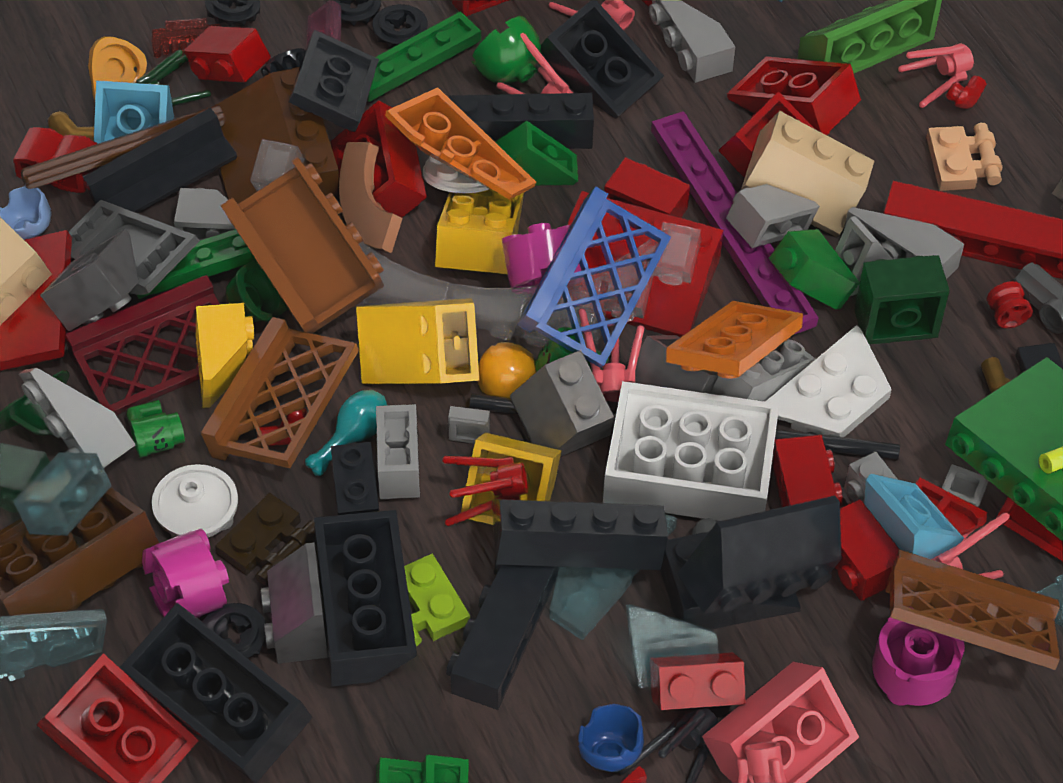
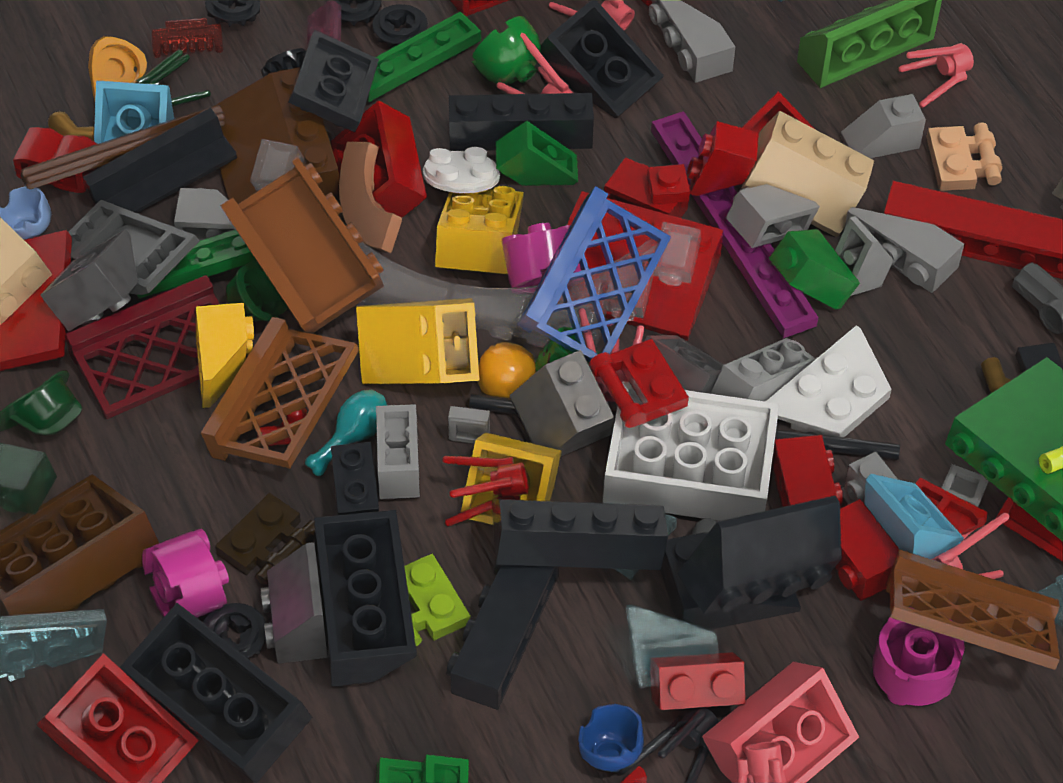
clear light blue brick [13,452,112,536] -> none
light grey slope [19,367,135,473] -> none
green piece [126,400,185,458] -> none
white piece [152,464,238,538] -> none
red brick [184,26,271,83] -> none
orange wedge [385,87,536,200] -> none
clear light blue wing [549,567,632,640] -> none
orange plate [666,301,803,379] -> none
red slope [727,56,861,135] -> none
dark green brick [854,255,950,345] -> none
red arm [946,76,987,109] -> none
red wheel [986,281,1033,329] -> none
none -> red plate [589,339,689,428]
none -> red plate [647,164,690,205]
none -> red slope [686,121,759,196]
none -> light grey slope [841,94,926,158]

